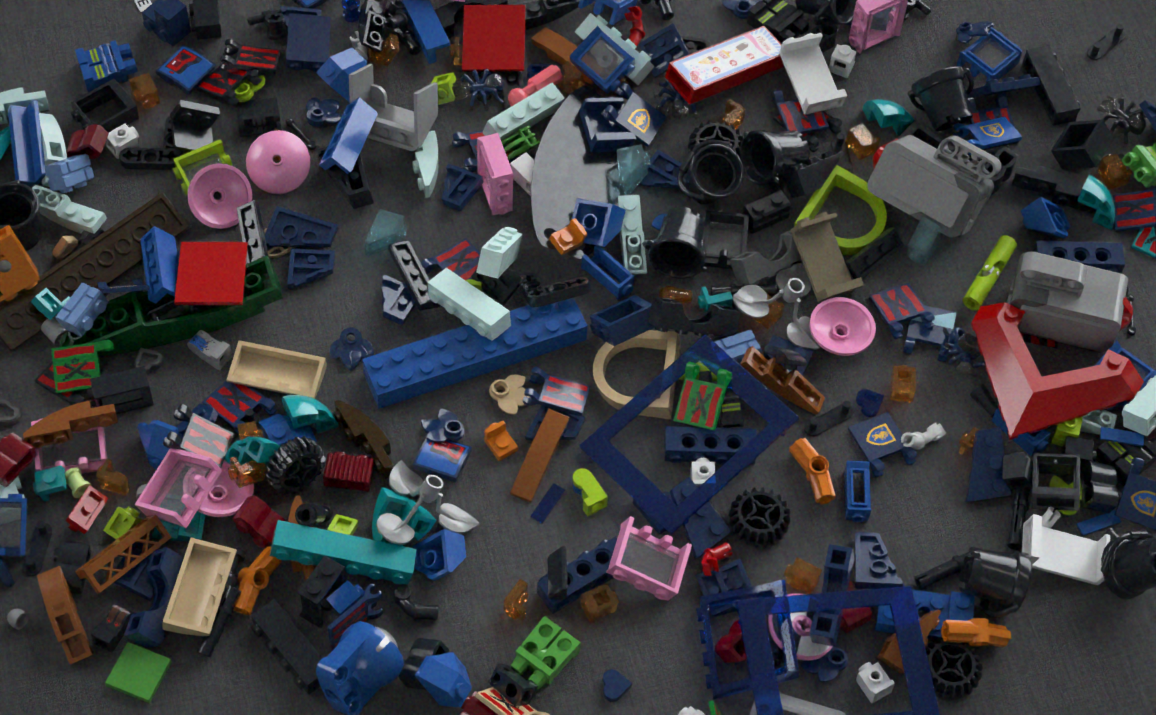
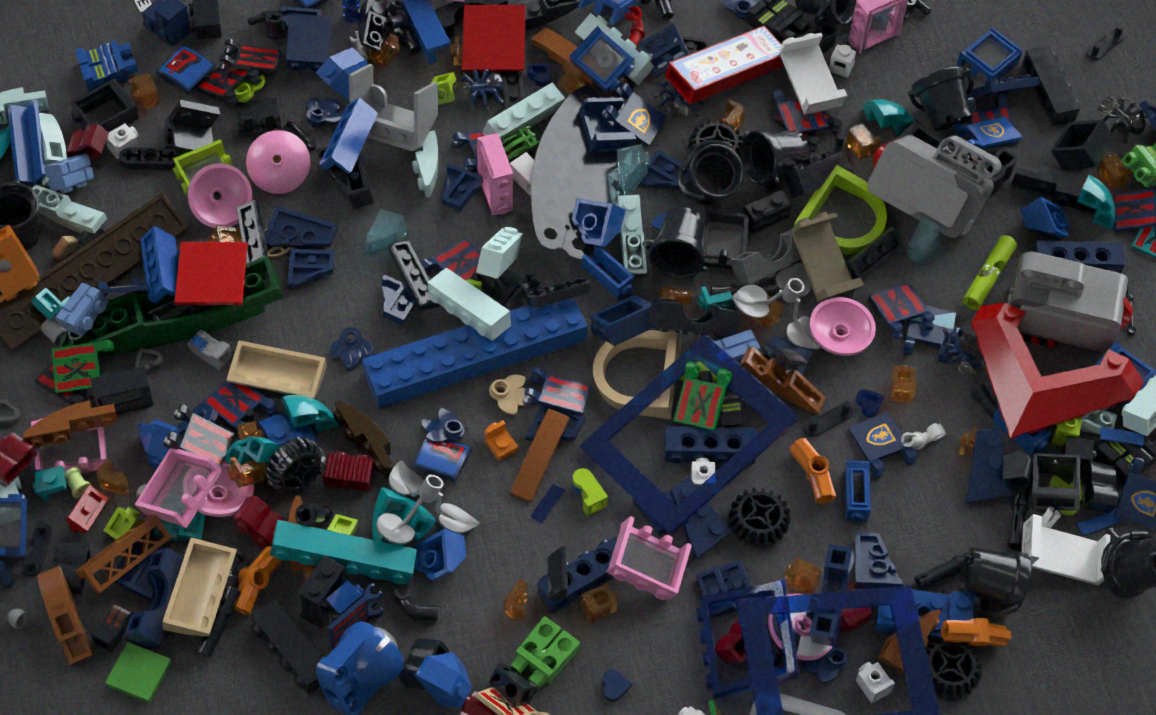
coral piece [508,65,563,106] -> none
orange bracket [549,218,587,255] -> none
red piece [701,542,732,576] -> none
dark blue plate [956,21,994,44] -> none
none -> clear orange bracket [208,226,242,242]

